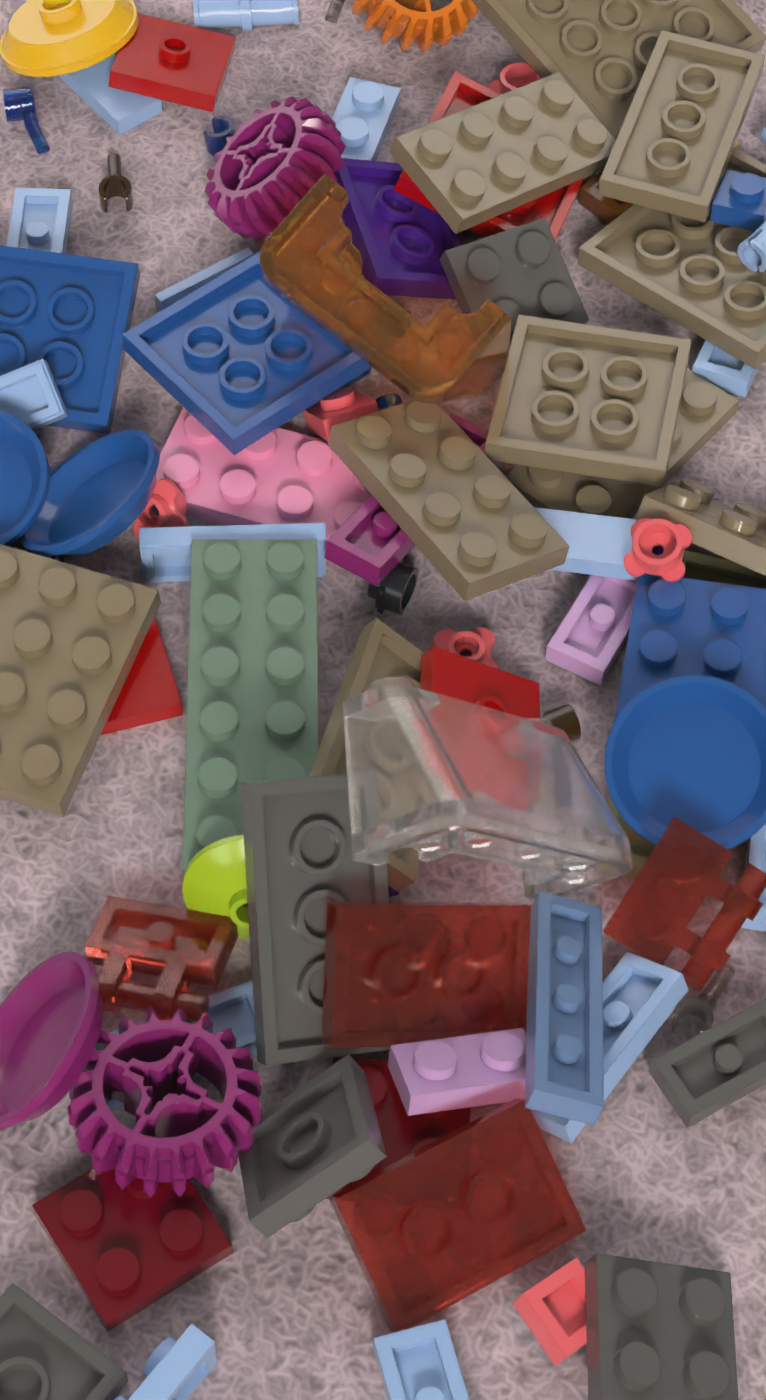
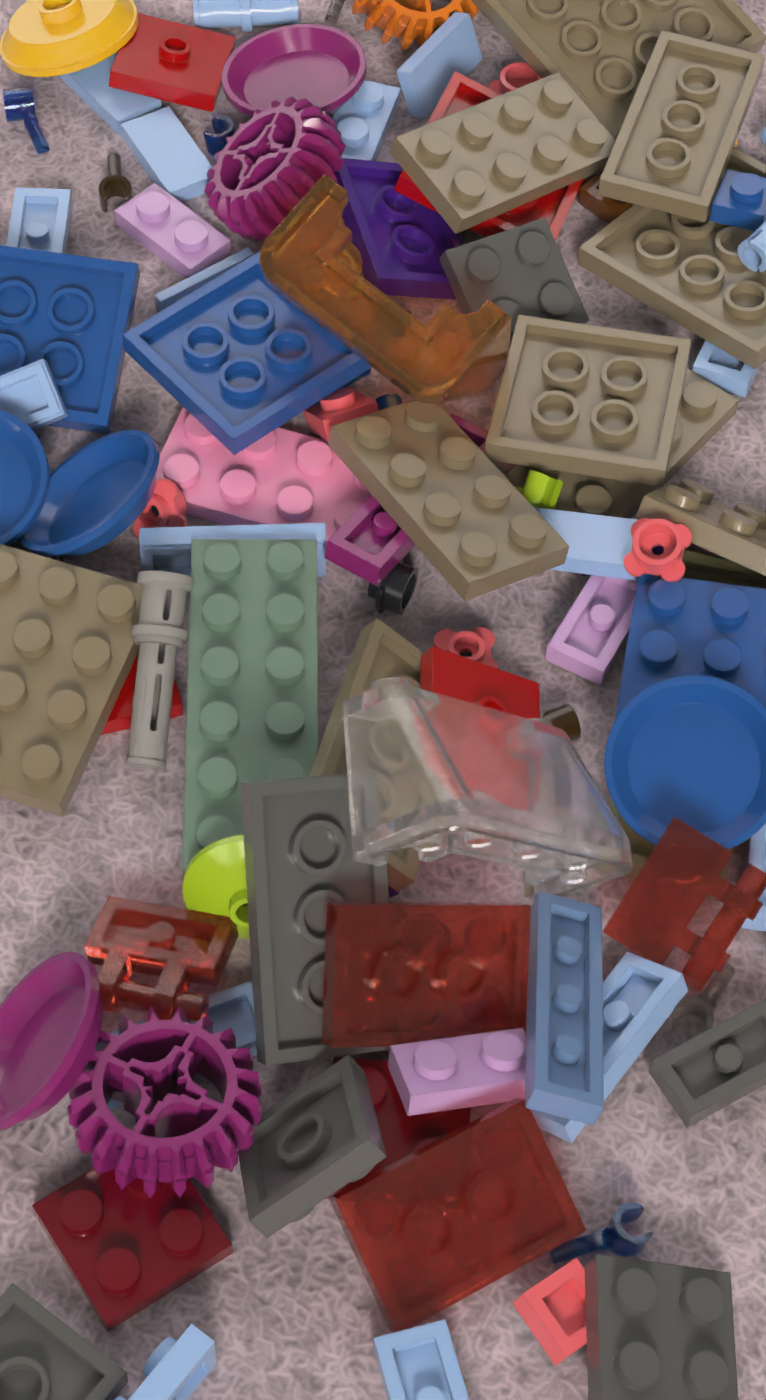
none -> lavender plate [114,183,232,278]
none -> light blue tile [121,106,212,202]
none -> light grey pin [125,570,194,769]
none -> magenta piece [222,24,367,117]
none -> light blue tile [396,12,483,119]
none -> lime hand [515,470,564,509]
none -> clear blue hand [548,1202,653,1265]

